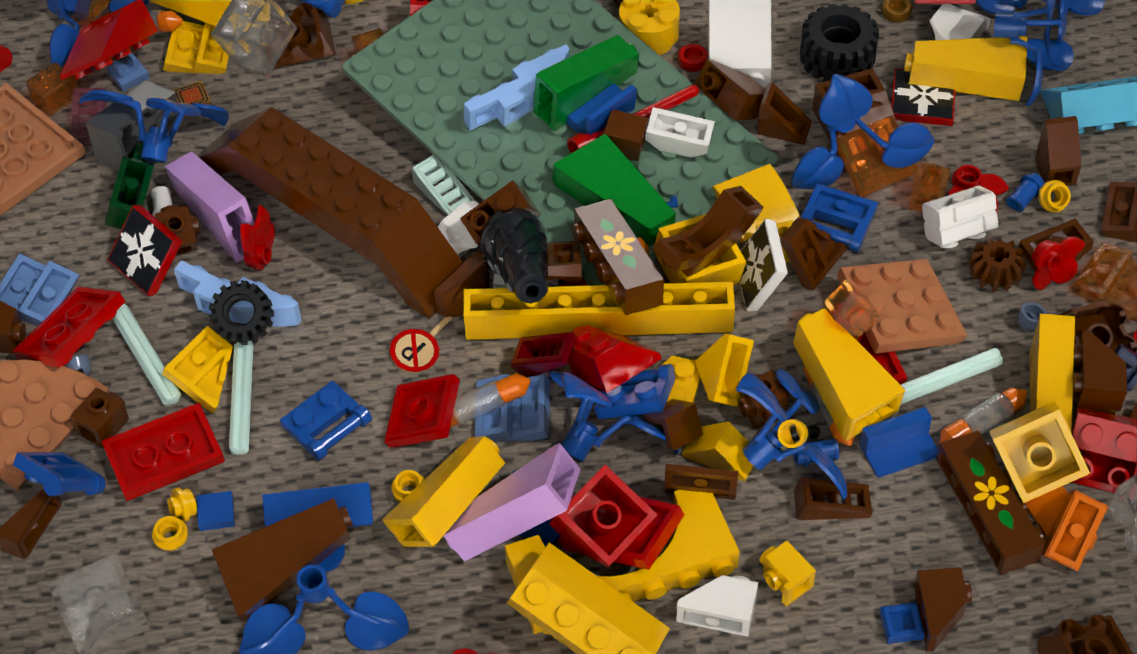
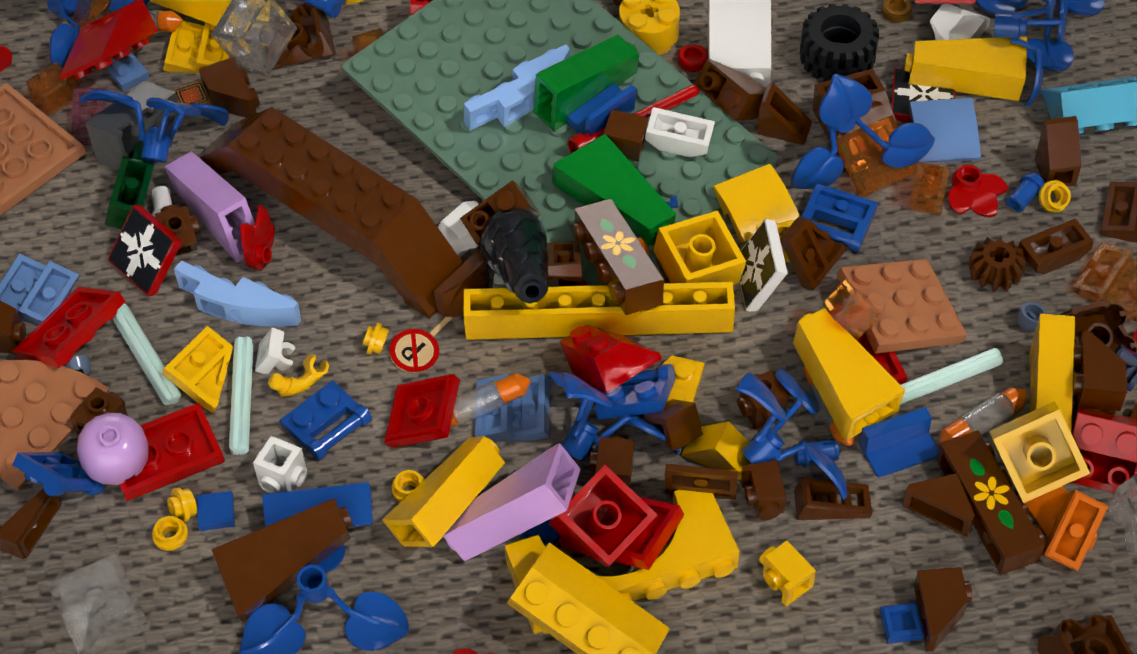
black tyre [209,280,274,345] -> none
light aqua slope [412,155,475,216] -> none
dark red slope [511,332,576,377] -> none
reddish brown arch [653,186,764,277] -> none
white slope [676,575,758,637] -> none
yellow slope [695,333,754,407] -> none
yellow hinge [778,419,820,448] -> none
white brick [922,185,998,248] -> none
red plate [1032,236,1085,291] -> none
none -> lavender cylinder [77,412,149,485]
none -> reddish brown slope [199,57,260,118]
none -> white brick [253,436,307,493]
none -> white tile [255,328,295,374]
none -> yellow piece [268,354,329,397]
none -> yellow plate [362,322,389,355]
none -> reddish brown brick [590,436,634,489]
none -> reddish brown brick [741,460,786,520]
none -> reddish brown slope [903,473,975,537]
none -> medium blue slope [909,98,981,164]

